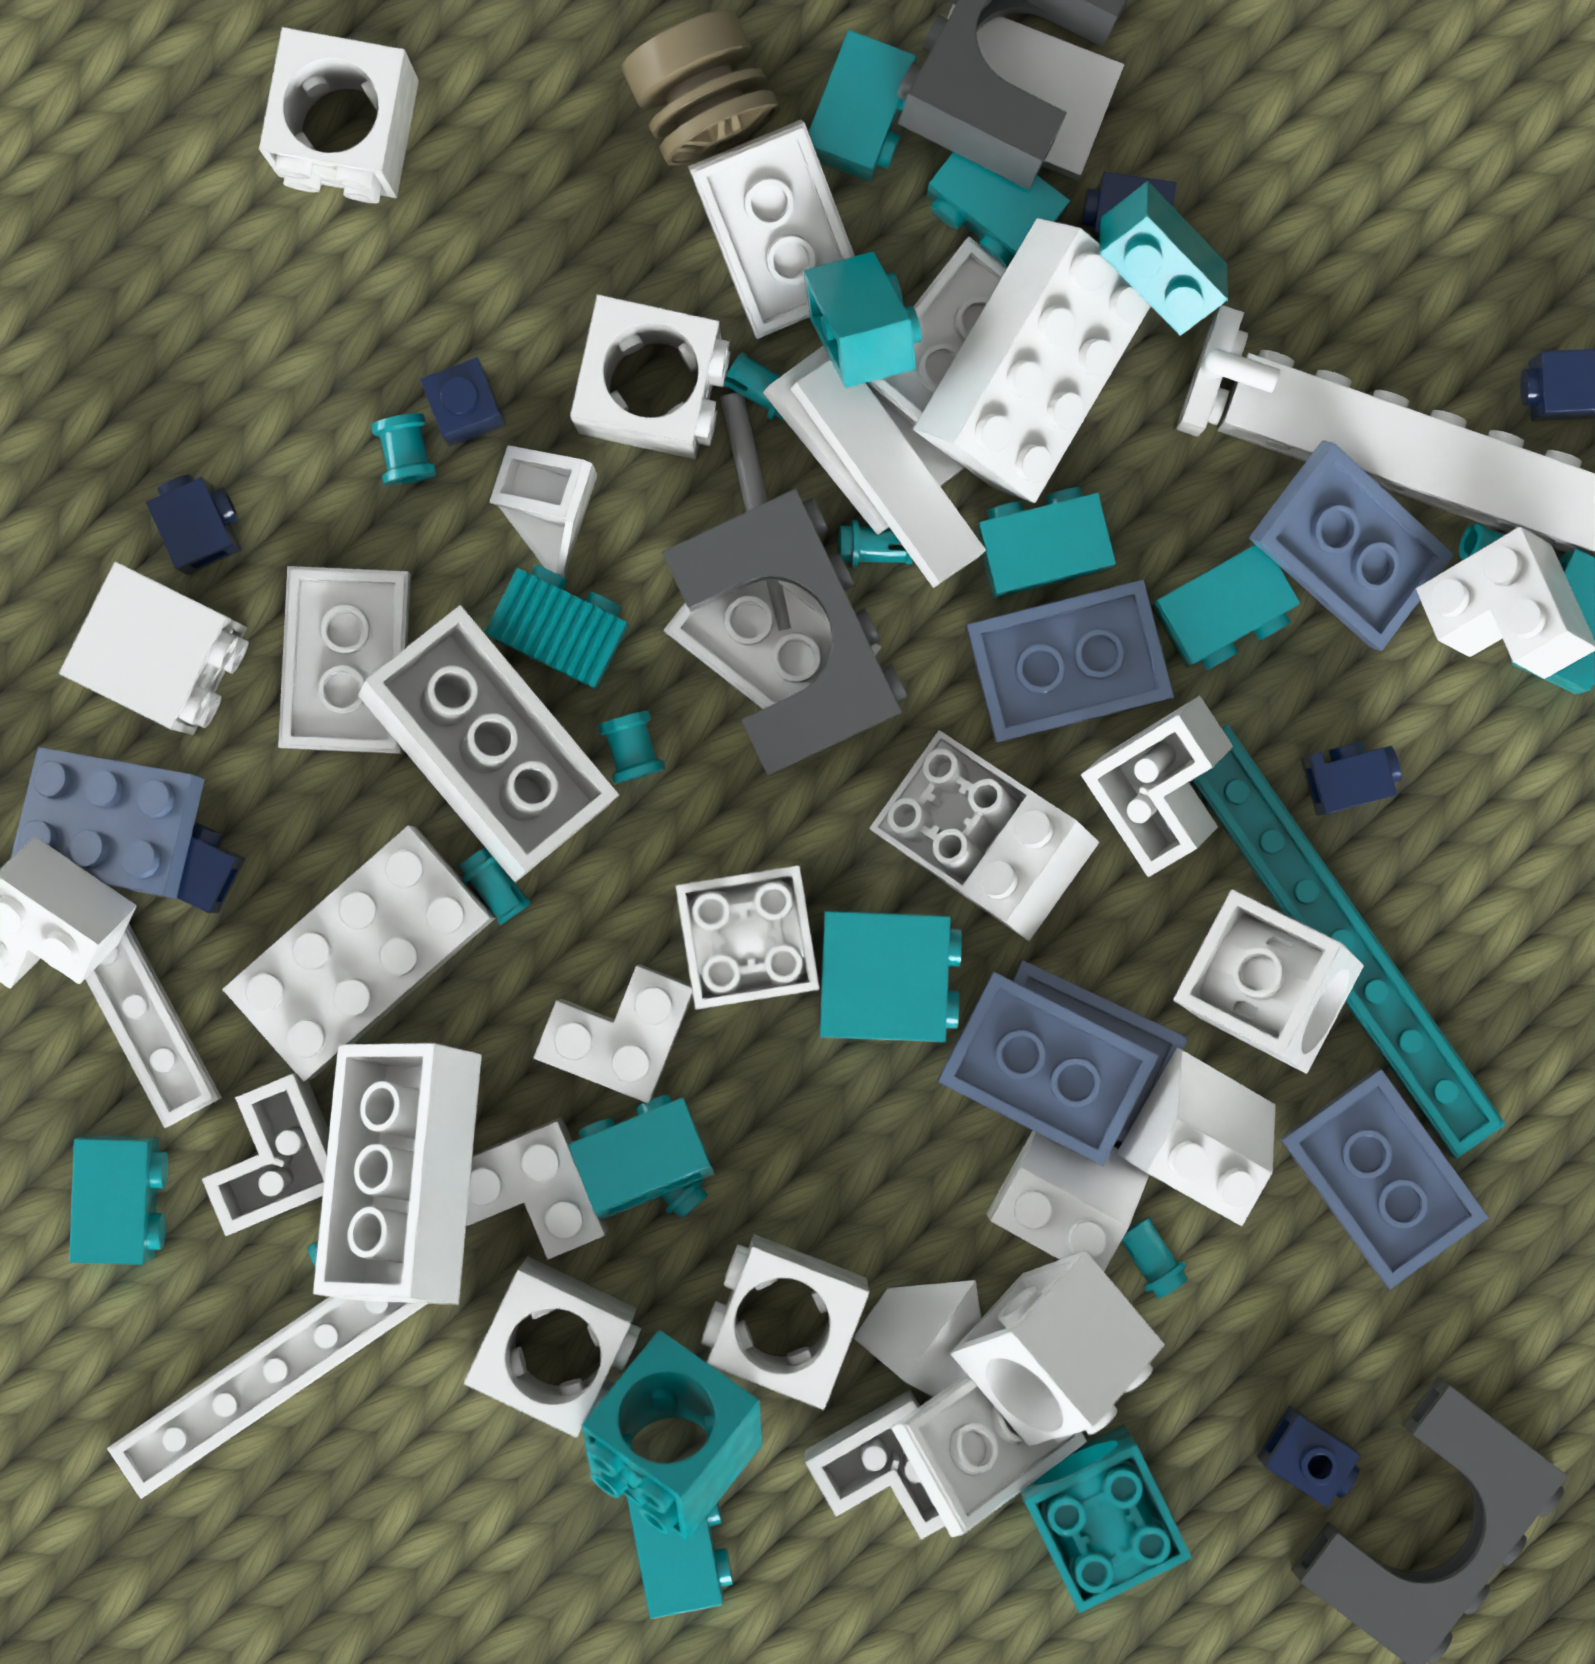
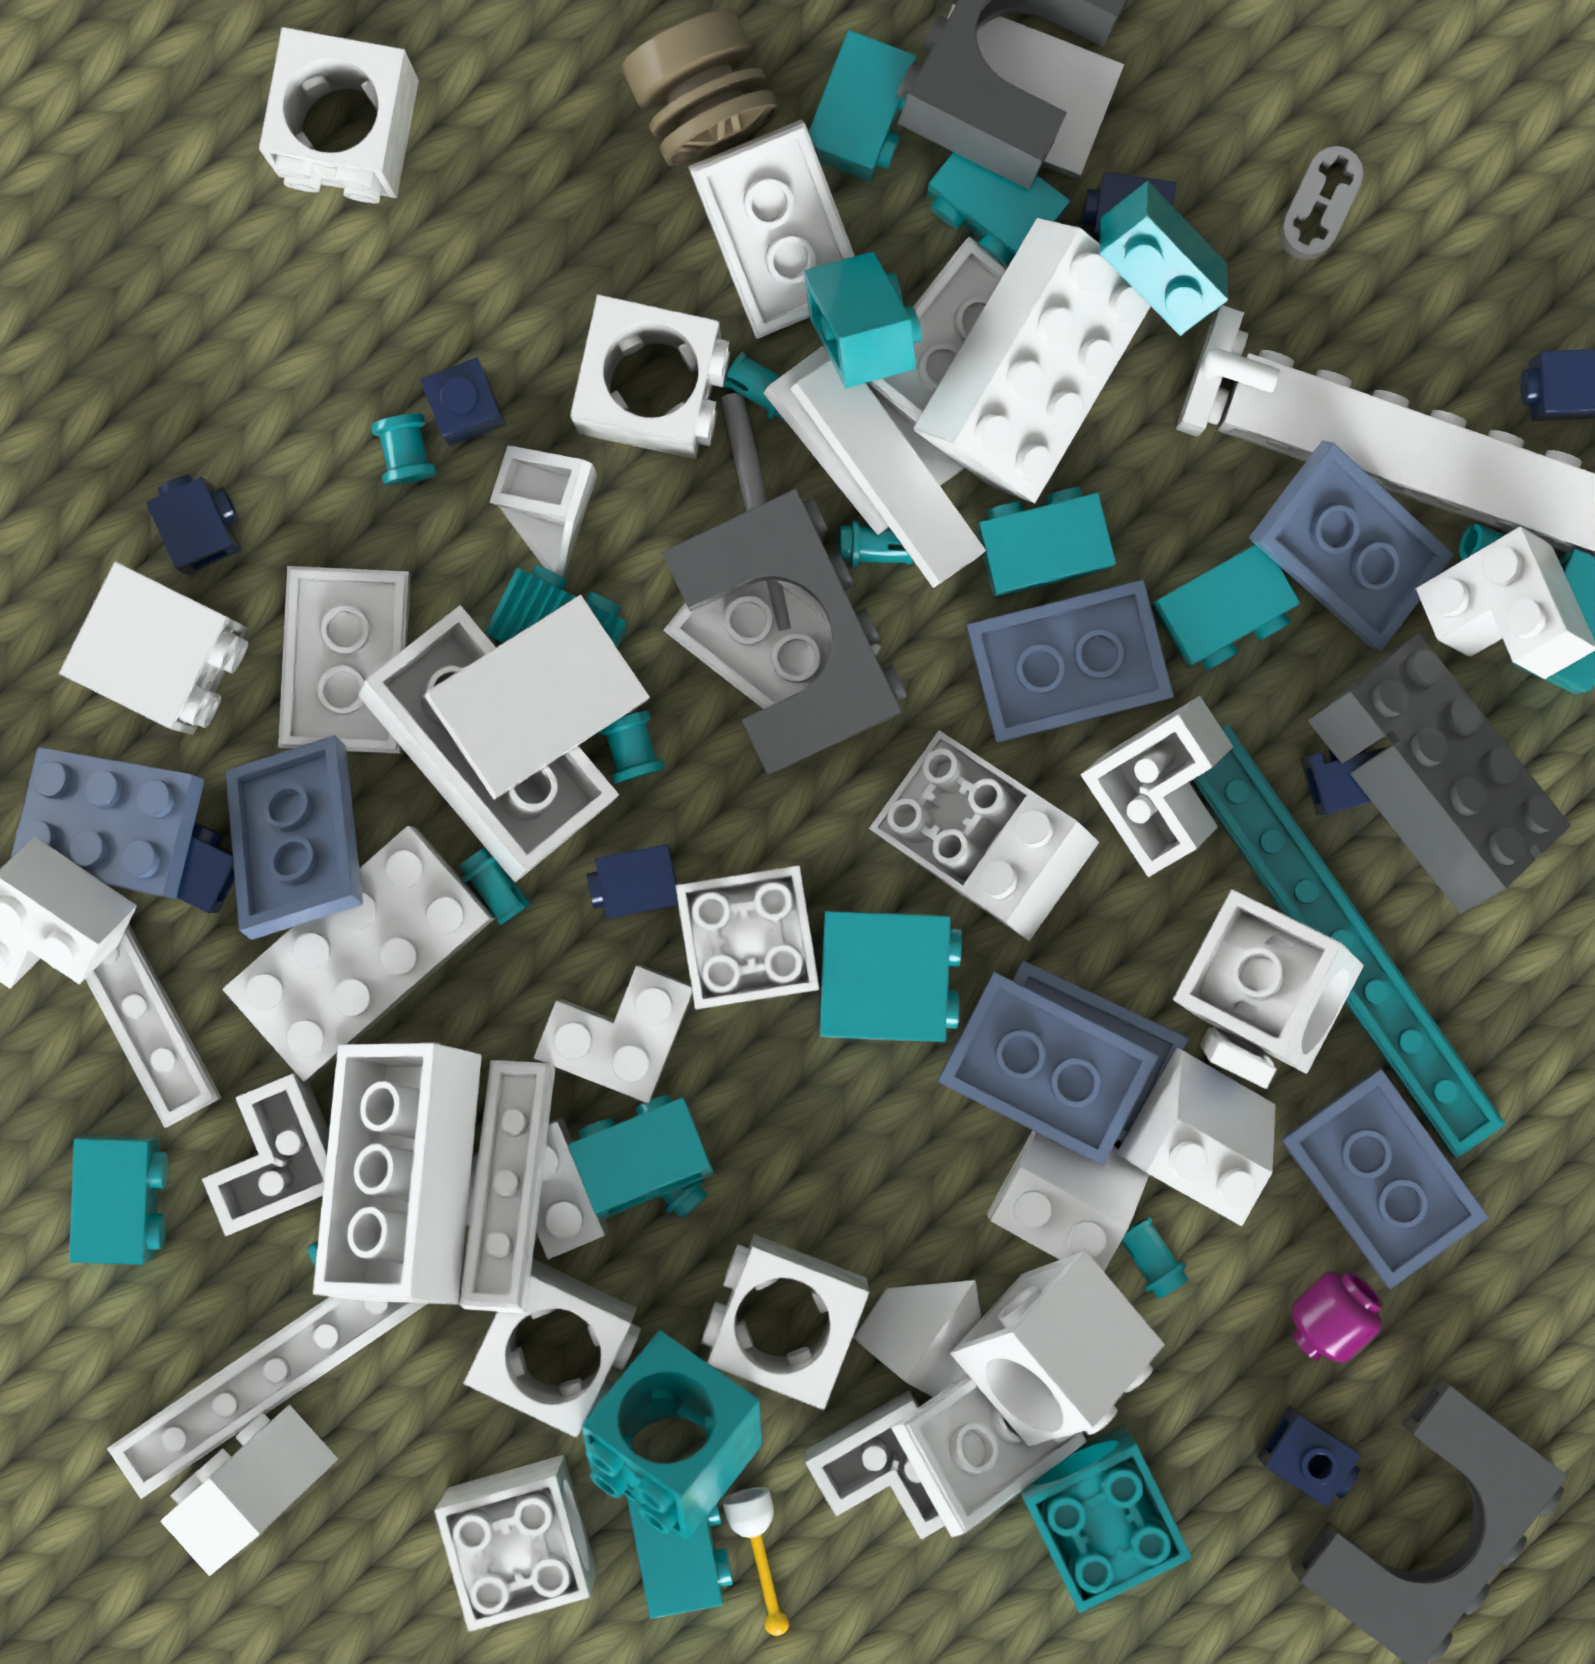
none -> white brick [160,1404,338,1576]
none -> sand blue plate [225,735,363,940]
none -> white tile [424,595,649,799]
none -> white brick [435,1454,597,1632]
none -> white tile [460,1060,555,1313]
none -> dark blue brick [587,844,679,919]
none -> hinge [722,1487,789,1636]
none -> white tile [1200,1026,1276,1089]
none -> light grey beam [1279,146,1364,260]
none -> magenta head [1291,1271,1383,1363]
none -> dark grey piece [1308,633,1571,914]

